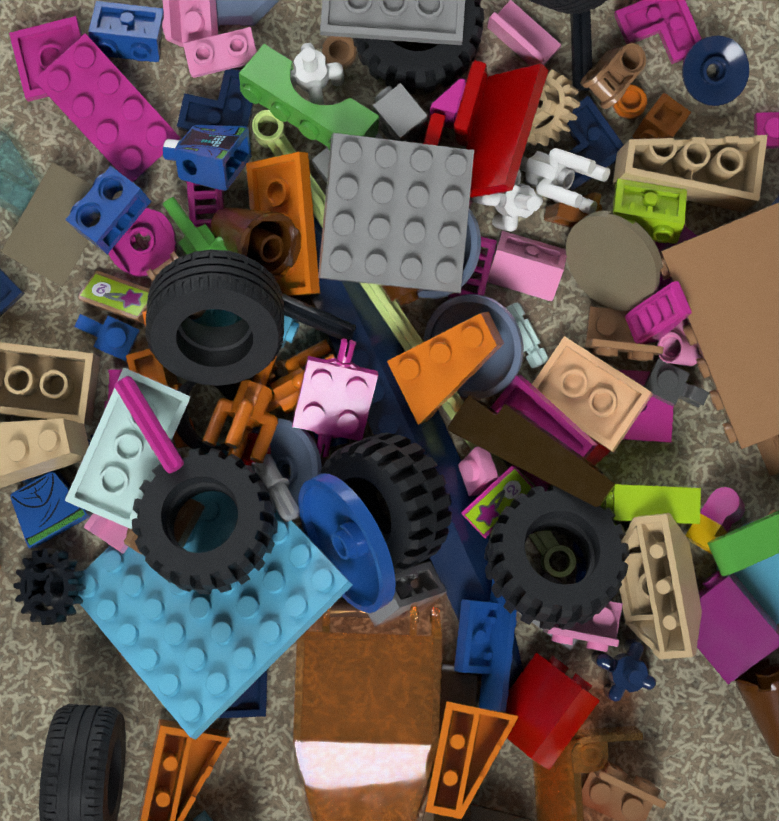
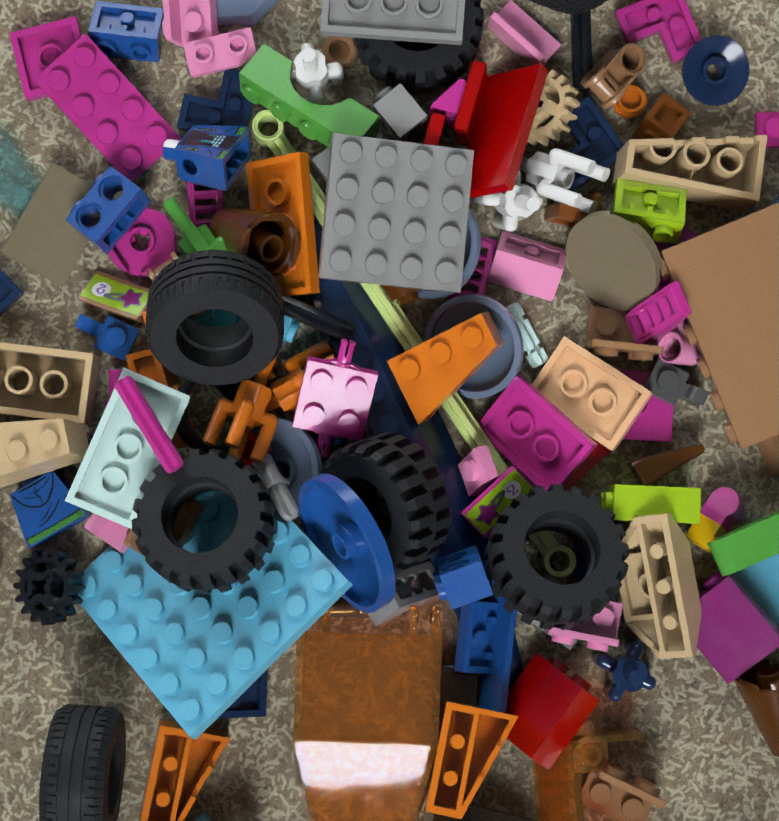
dark brown wedge [448,395,616,507] -> none
none -> blue brick [432,545,493,610]
none -> reddish brown slope [627,444,705,486]

